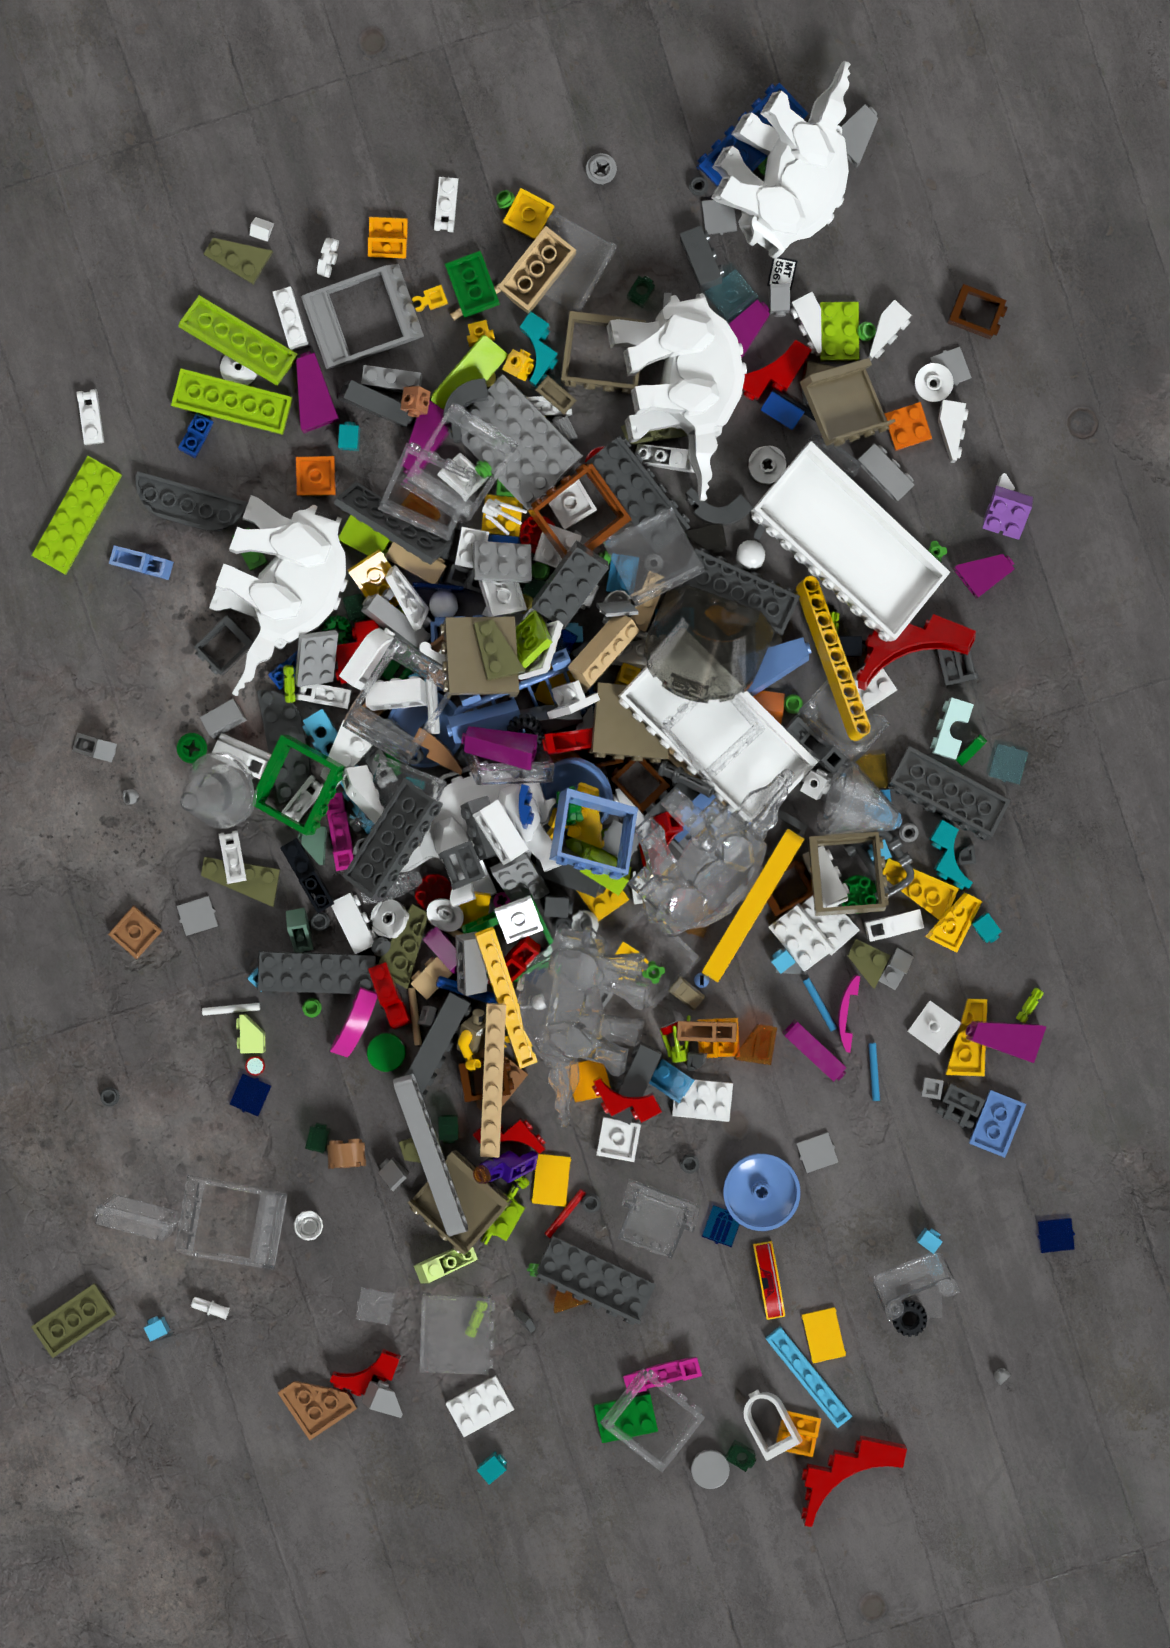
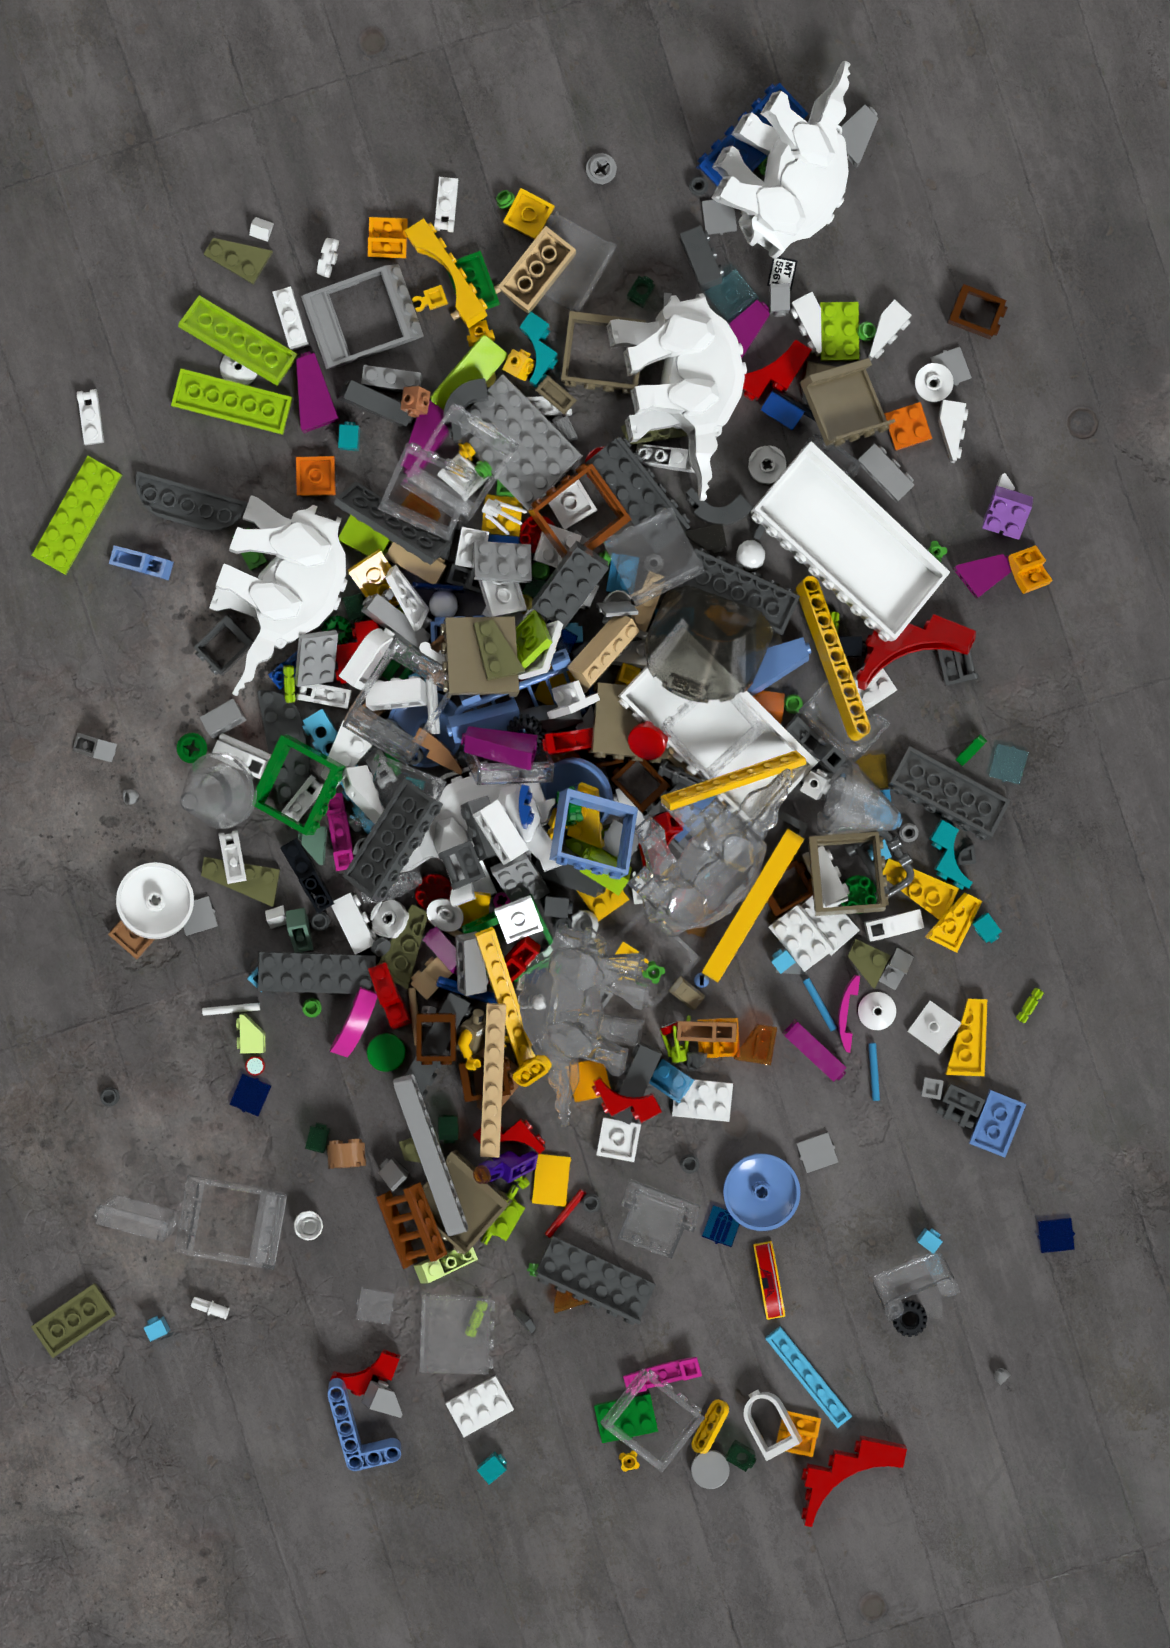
blue slope [178,413,214,459] -> none
medium nougat plate [278,1381,358,1440] -> none
yellow piece [801,1307,846,1363] -> none
light aqua arch [930,698,974,760] -> none
magenta slope [966,1021,1046,1063] -> none
none -> white dish [116,862,194,939]
none -> white slope [265,905,287,929]
none -> medium blue beam [328,1378,401,1471]
none -> dark orange fence [376,1182,447,1269]
none -> yellow arch [405,218,488,328]
none -> reddish brown window [416,1013,456,1065]
none -> yellow plate [458,442,476,461]
none -> yellow plate [513,1055,552,1087]
none -> yellow plate [619,1450,640,1472]
none -> red tile [628,721,668,760]
none -> yellow tile [661,750,806,811]
none -> yellow plate [692,1399,729,1454]
none -> white dish [858,992,896,1030]
none -> light orange slope [1008,545,1053,594]

